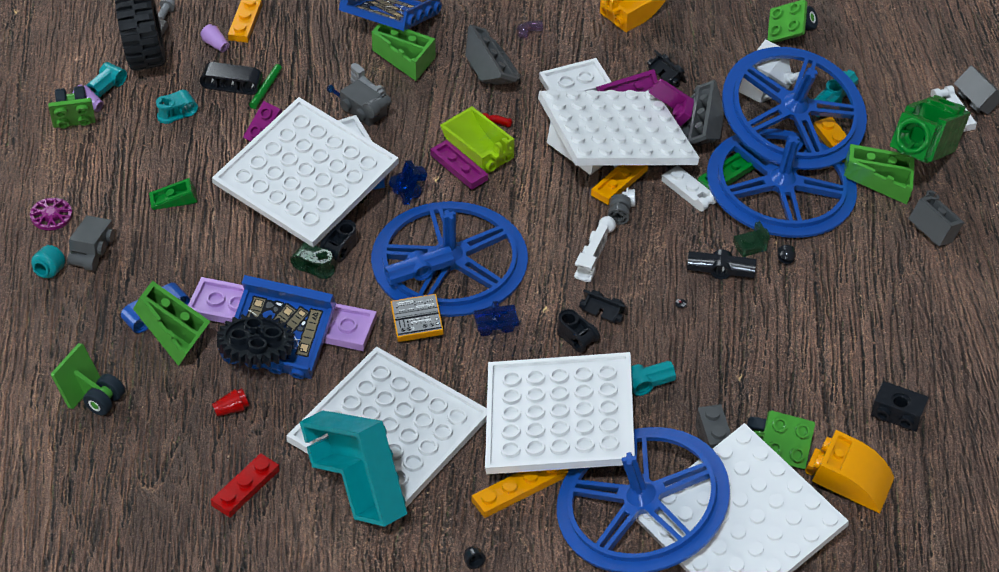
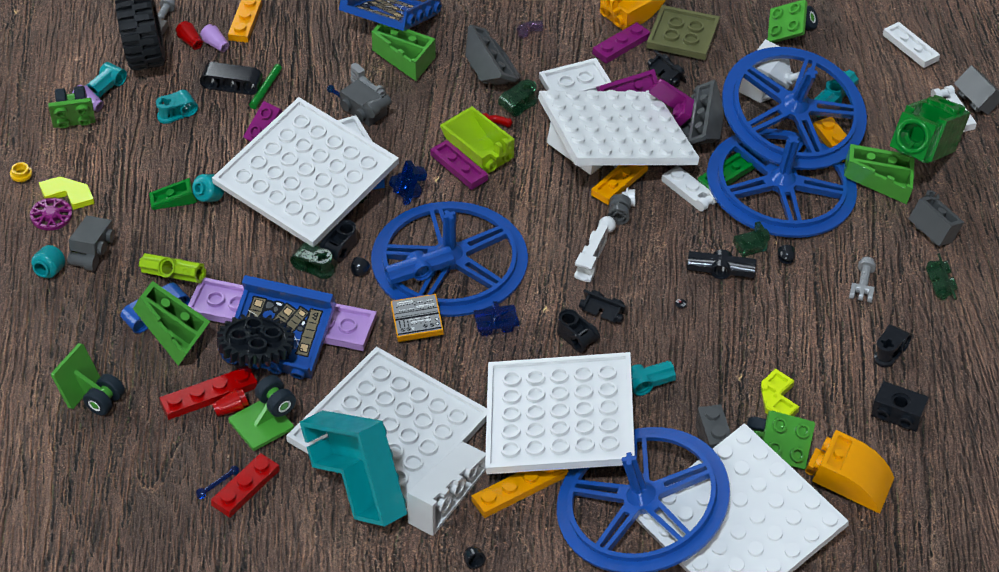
none -> yellow plate [10,162,32,182]
none -> neon yellow tile [39,177,94,210]
none -> lime piece [139,253,206,283]
none -> red plate [159,366,258,420]
none -> red cone [176,21,203,50]
none -> teal head [192,174,225,202]
none -> clear blue hinge [196,465,240,499]
none -> bright green plate [228,375,296,451]
none -> black hinge [350,257,370,276]
none -> white wedge [406,441,486,536]
none -> clear green piece [498,80,537,117]
none -> magenta plate [592,22,651,64]
none -> olive plate [646,5,720,60]
none -> neon yellow tile [761,369,800,416]
none -> light grey hinge [849,257,876,303]
none -> black piece [874,324,912,367]
none -> white plate [883,22,940,68]
none -> clear green hinge [926,253,958,300]

